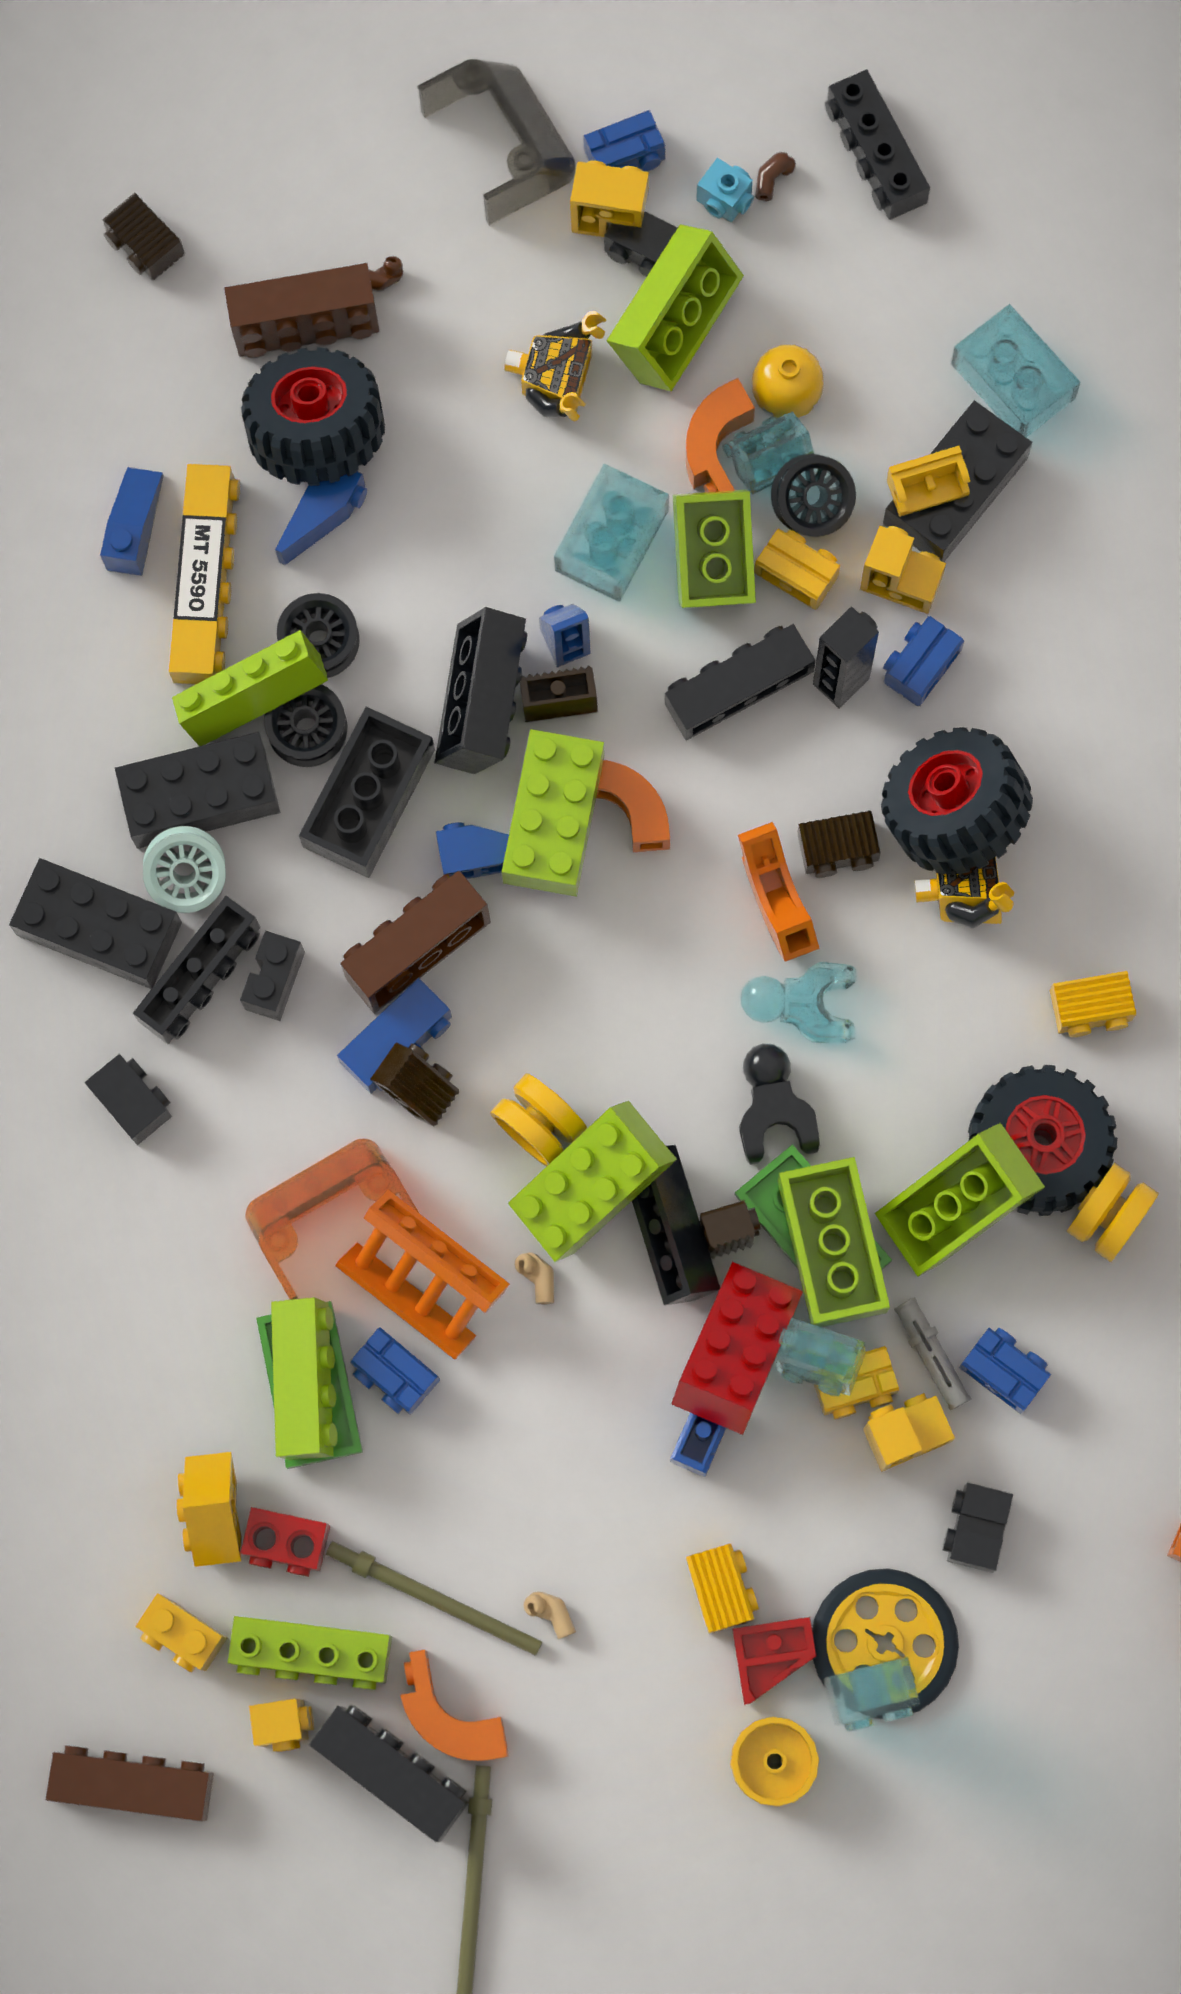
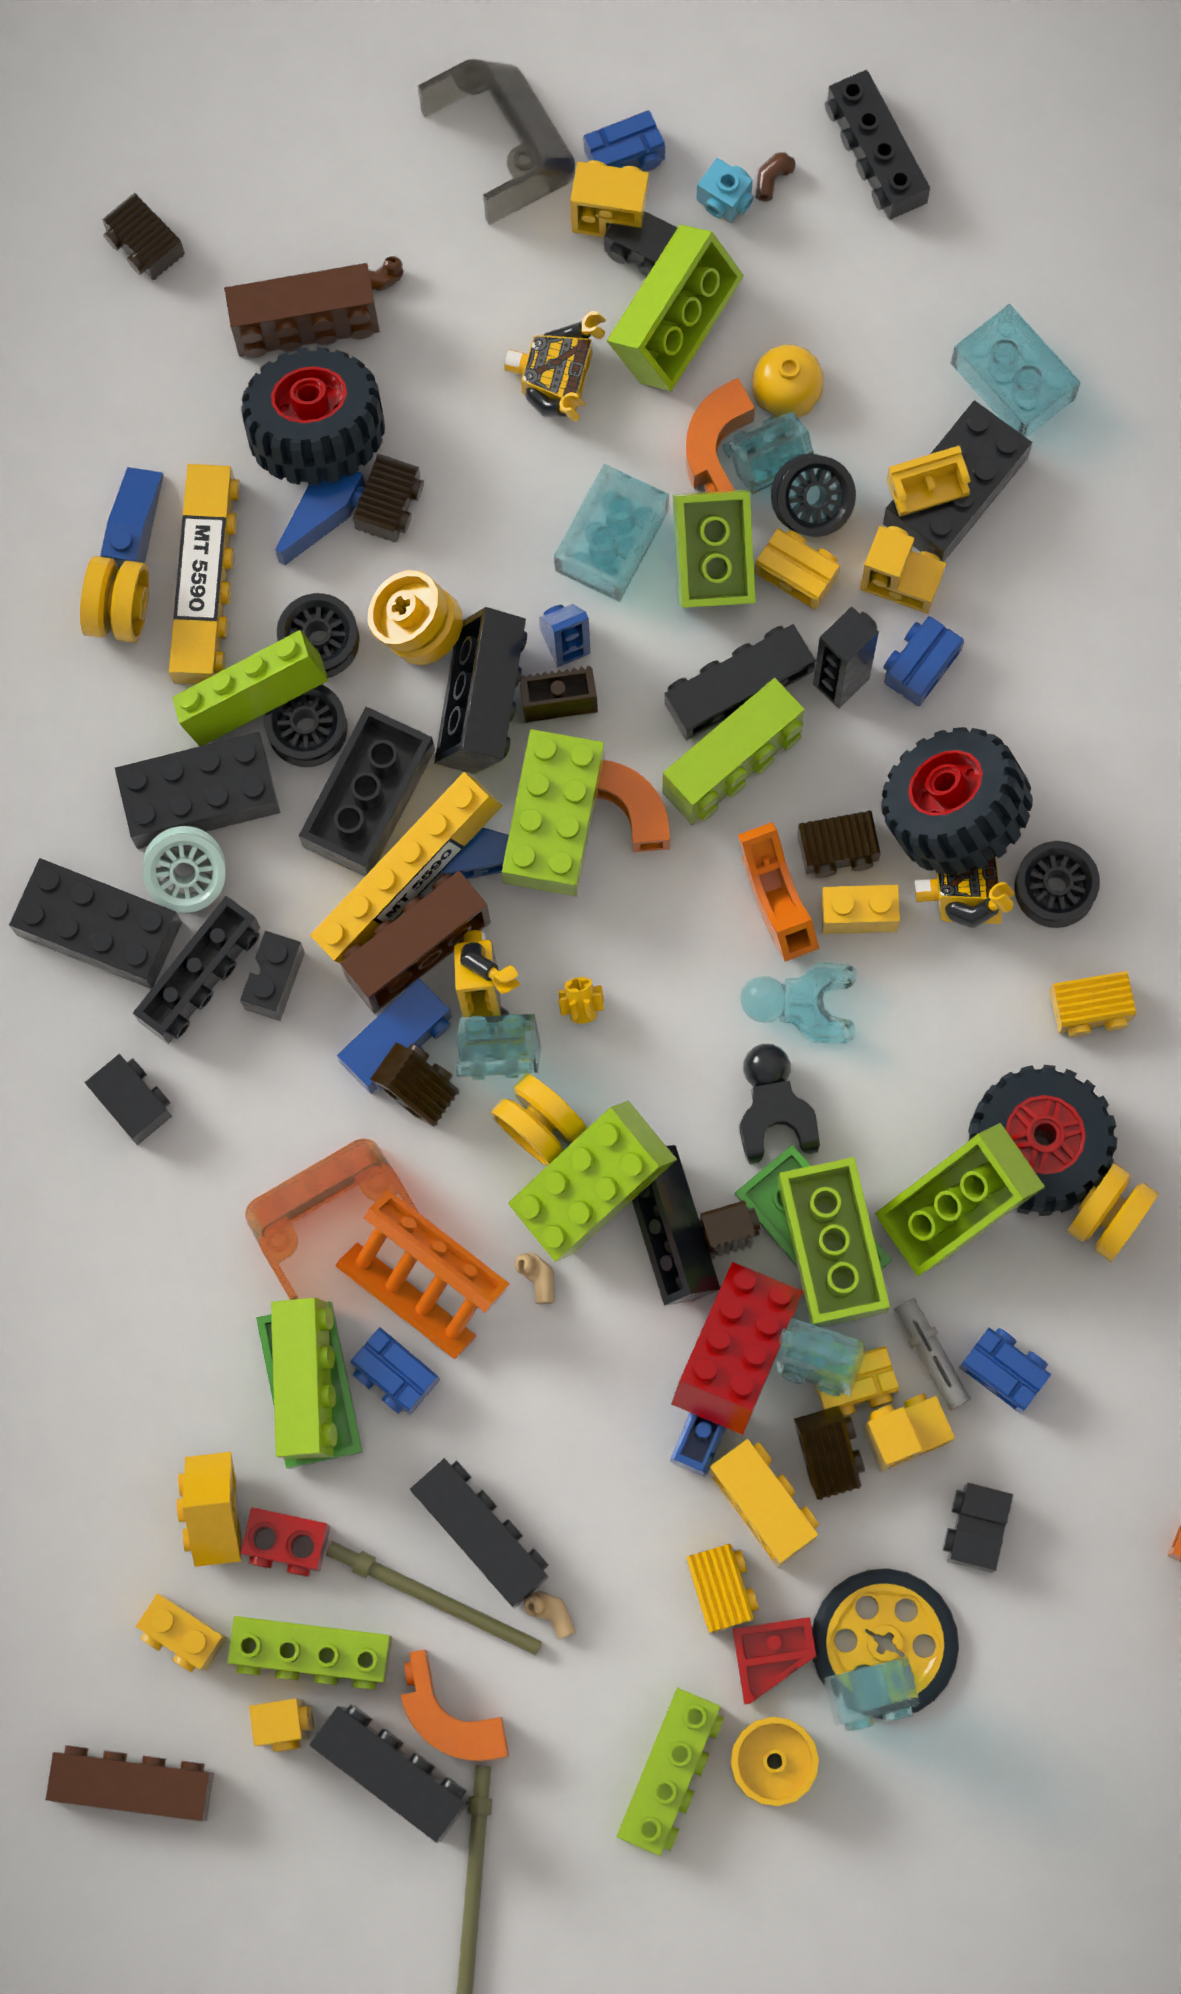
none -> yellow wheel [80,556,149,643]
none -> yellow brick [310,772,503,963]
none -> dark brown brick [353,453,424,542]
none -> yellow wheel [368,570,463,665]
none -> black brick [409,1458,549,1609]
none -> torso [454,930,531,1041]
none -> clear light blue brick [456,1014,541,1080]
none -> yellow gear [558,977,604,1024]
none -> lime brick [616,1688,724,1856]
none -> lime brick [662,678,805,825]
none -> yellow brick [709,1439,819,1568]
none -> dark brown brick [794,1406,865,1500]
none -> yellow brick [821,885,900,934]
none -> black wheel [1014,841,1100,928]

